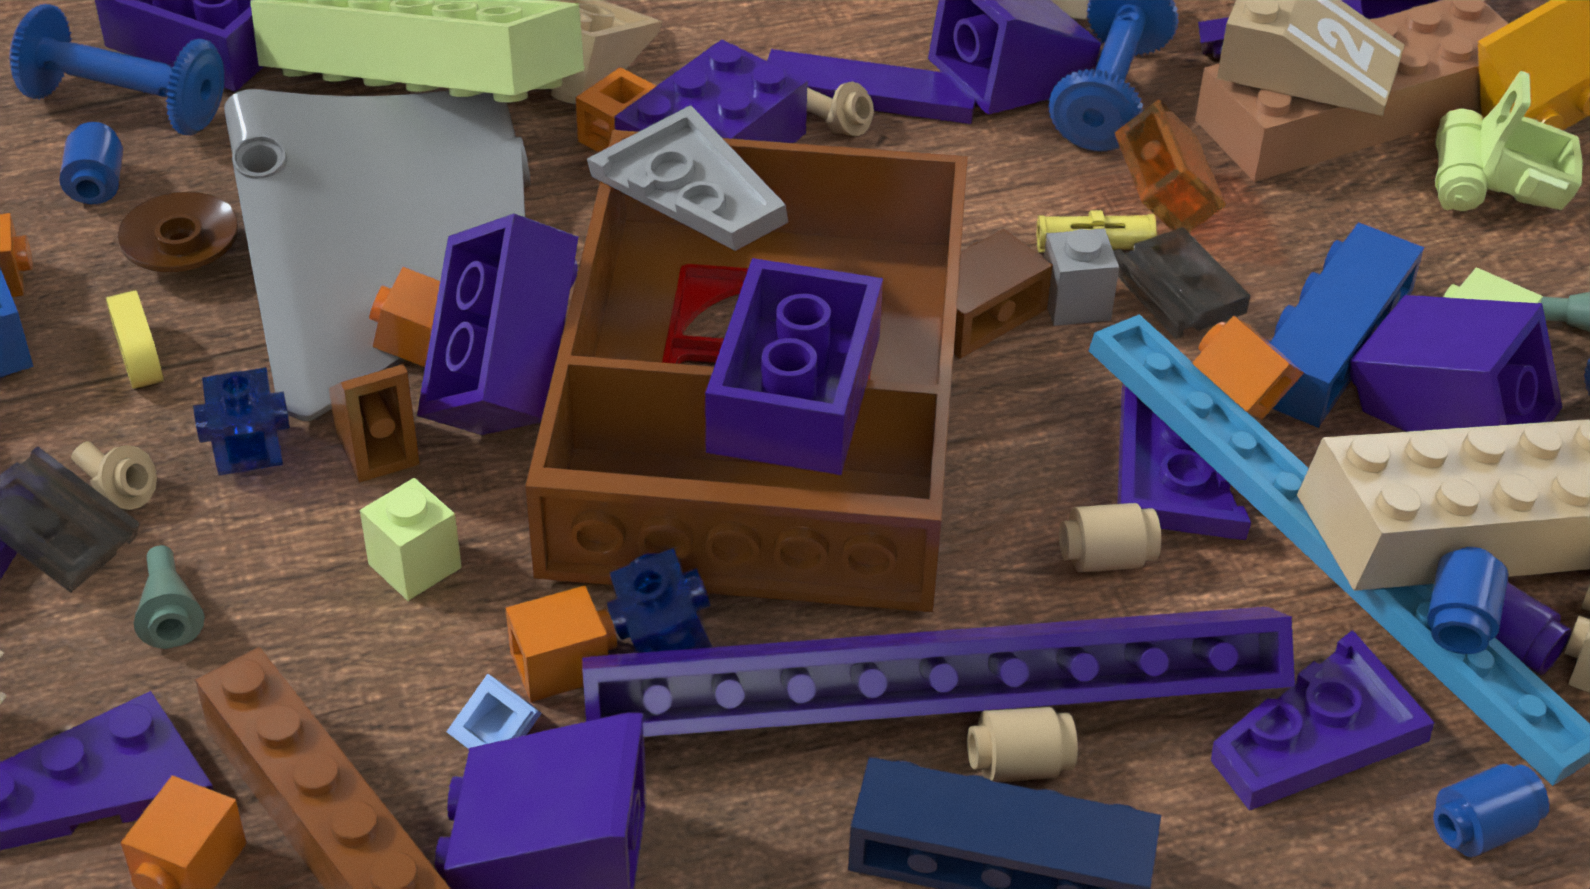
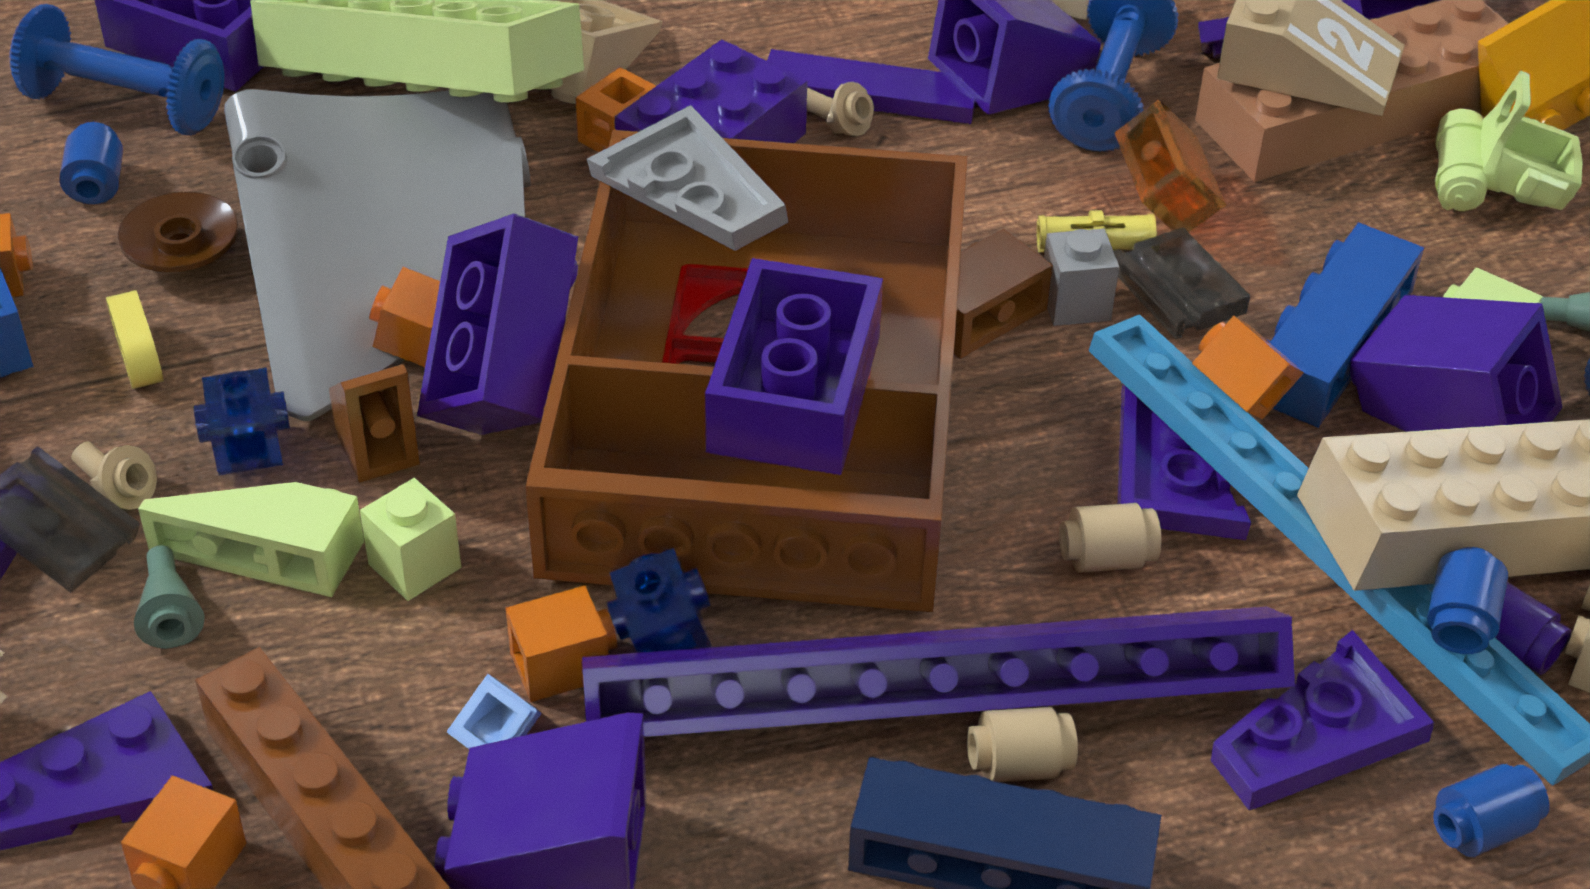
none -> yellowish green slope [138,482,364,597]

